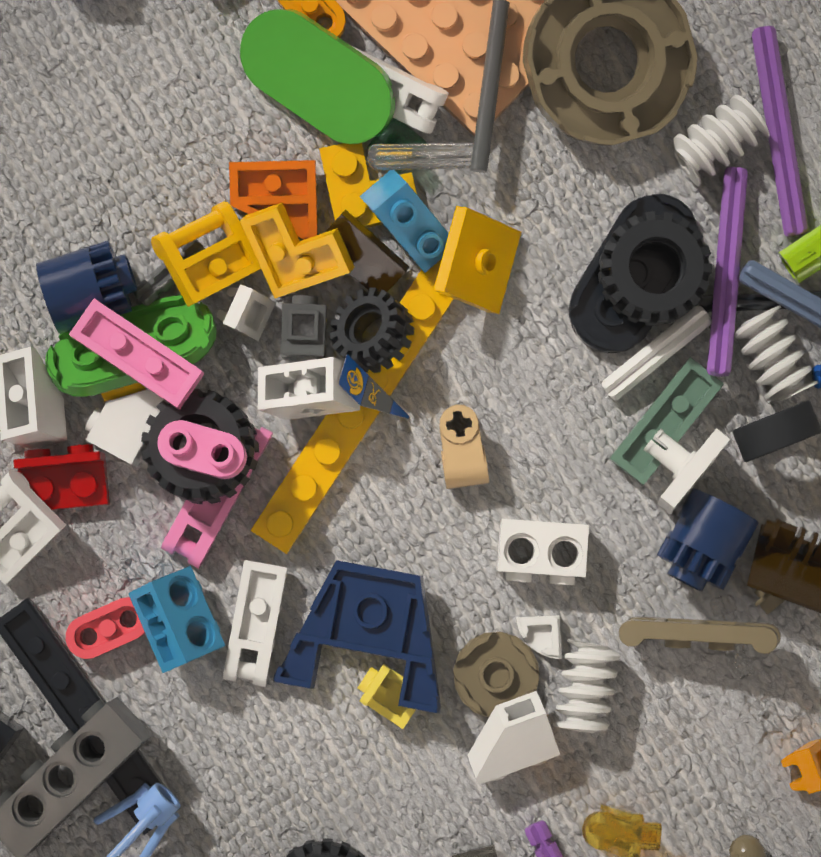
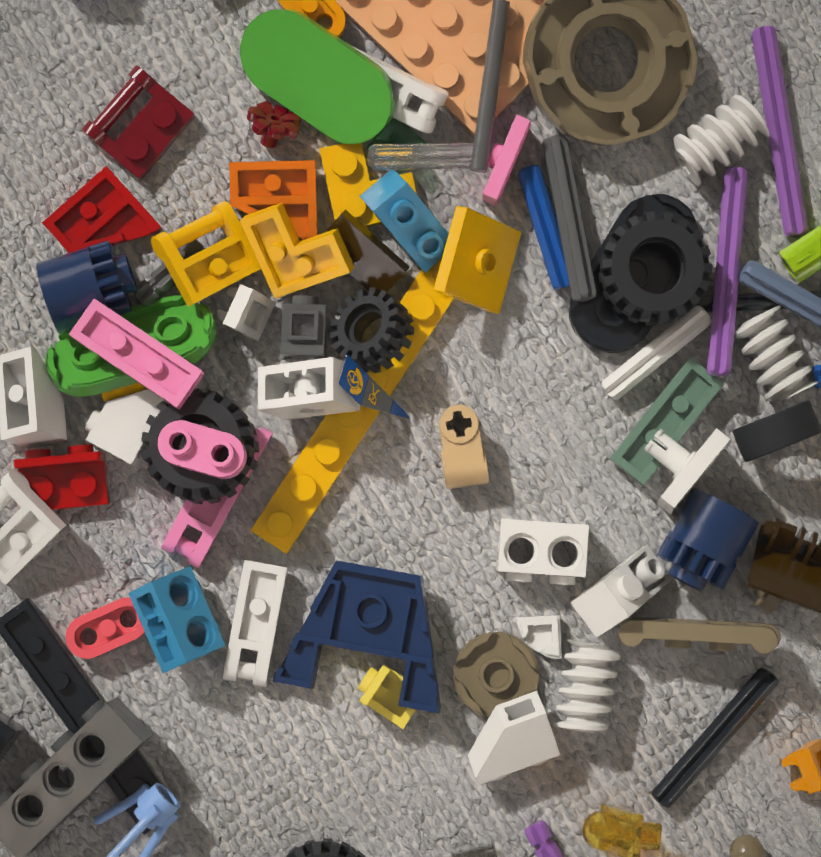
none -> red wing [42,166,163,253]
none -> dark red plate [81,65,196,181]
none -> dark red plant [247,101,302,148]
none -> bright pink plate [482,114,531,206]
none -> blue axle [518,165,569,290]
none -> dark grey axle [542,135,597,302]
none -> white slope [570,544,673,638]
none -> black axle [651,667,779,809]

